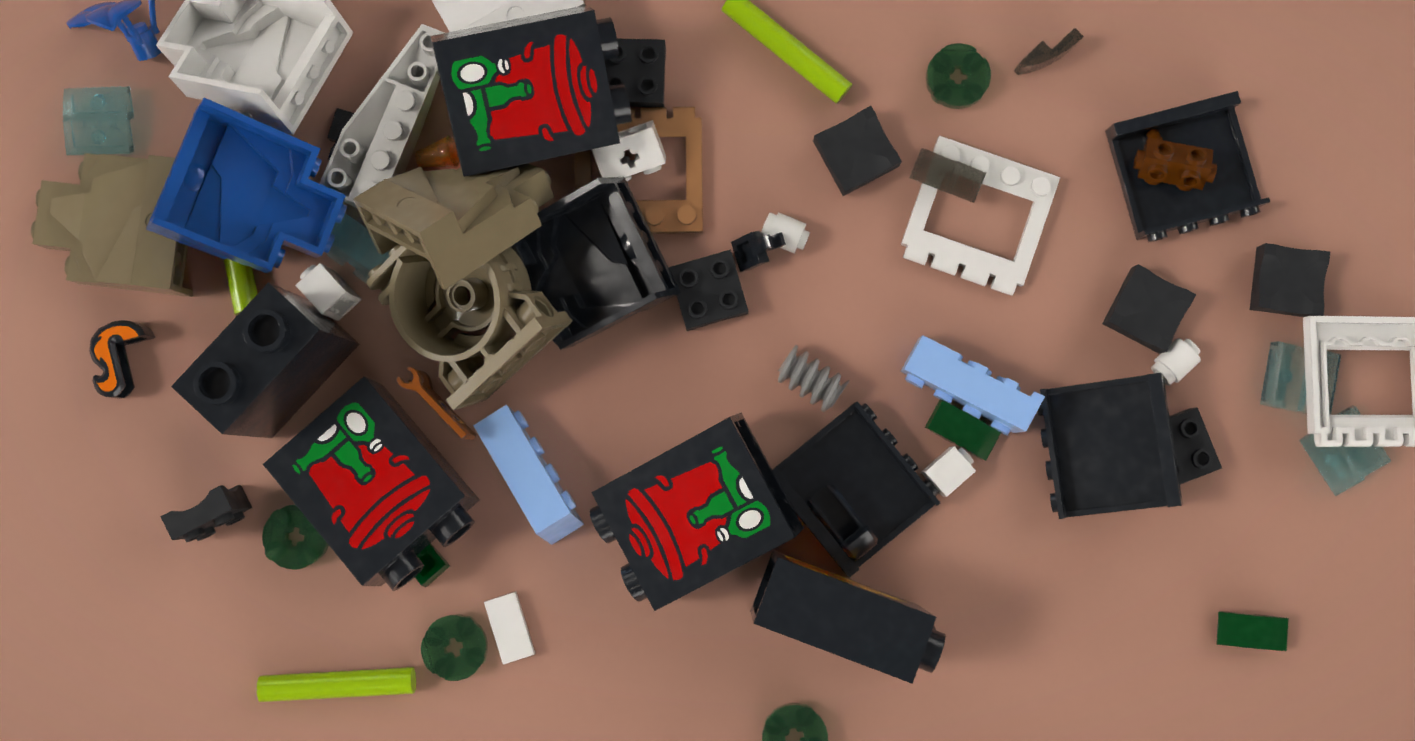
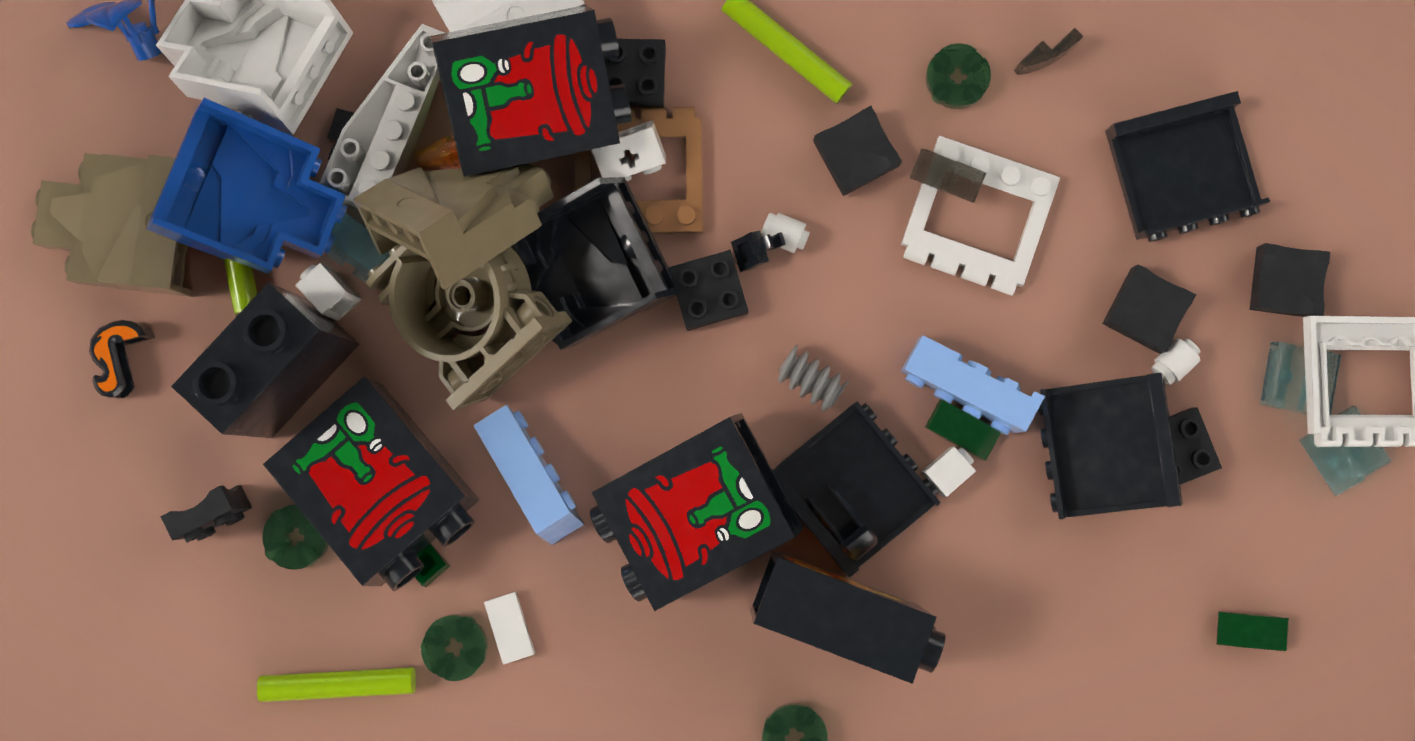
clear light blue slope [63,86,134,155] -> none
dark orange flag [397,367,477,440] -> none
reddish brown brick [1133,128,1217,191] -> none

